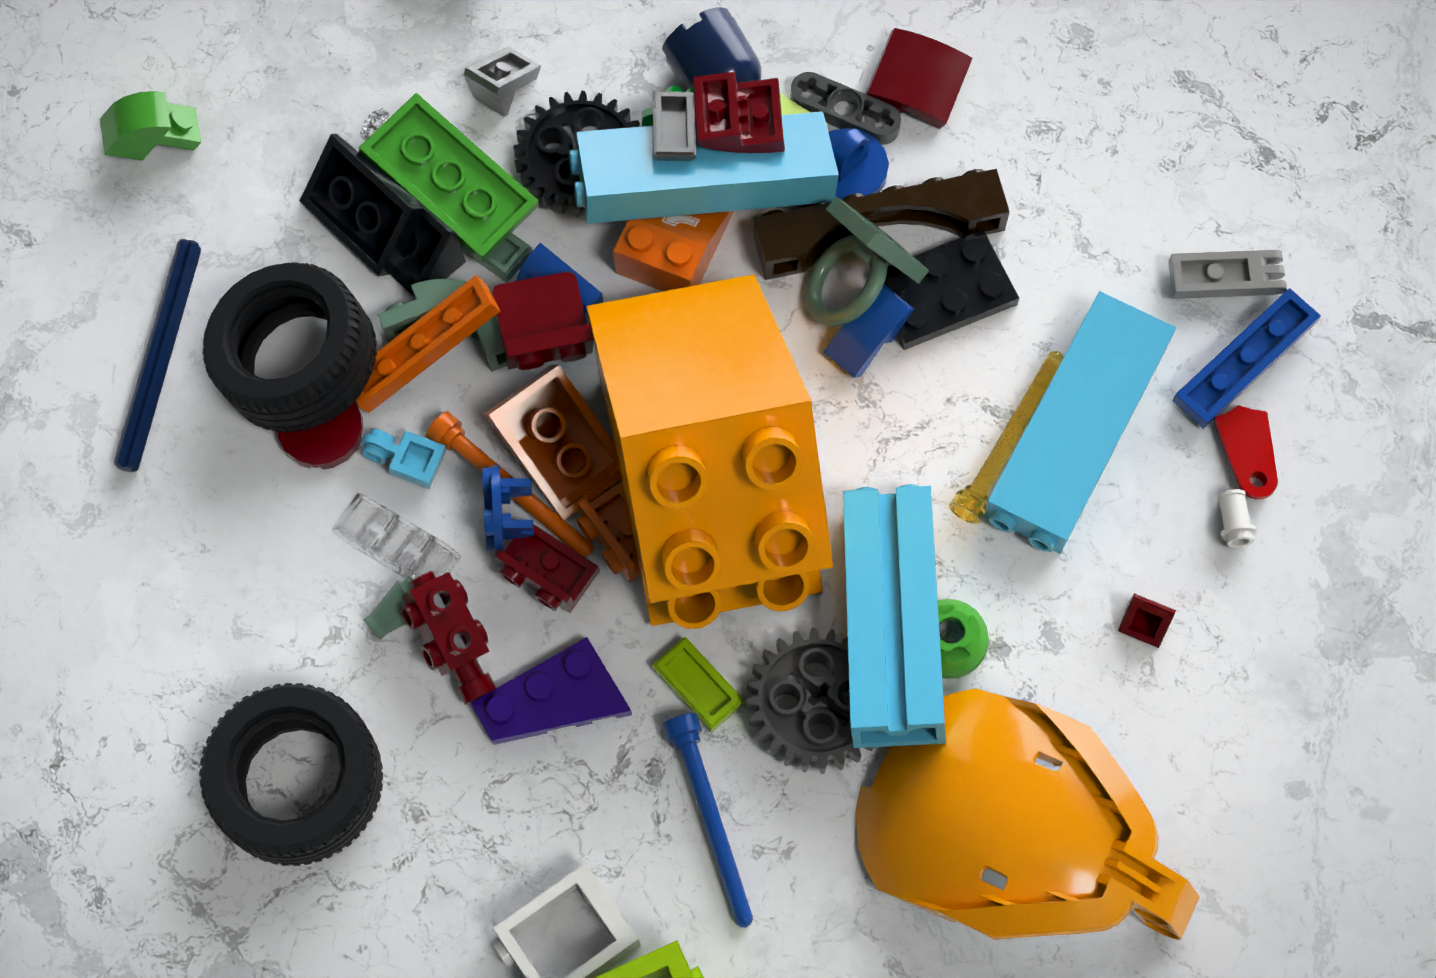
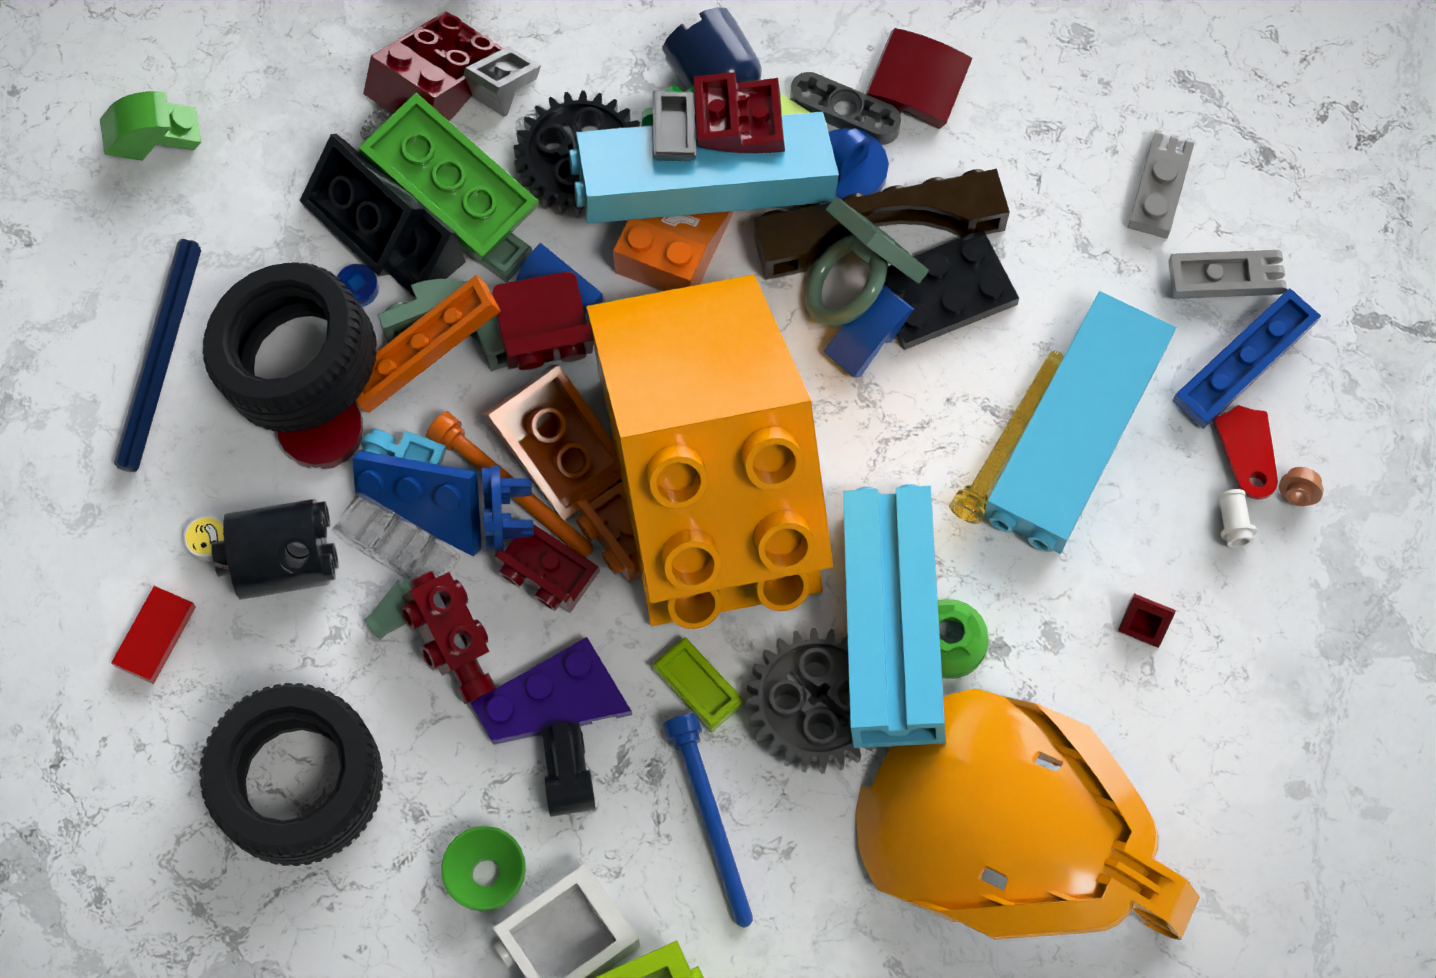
none -> red tile [111,586,196,684]
none -> light yellow tile [184,515,224,561]
none -> black cylinder [212,499,339,600]
none -> clear blue tile [337,264,379,307]
none -> blue wing [352,451,482,557]
none -> dark red slope [363,11,504,121]
none -> bright green piece [441,826,526,912]
none -> black piece [542,722,596,817]
none -> light grey hinge [1127,129,1195,239]
none -> nougat plate [1279,467,1324,506]

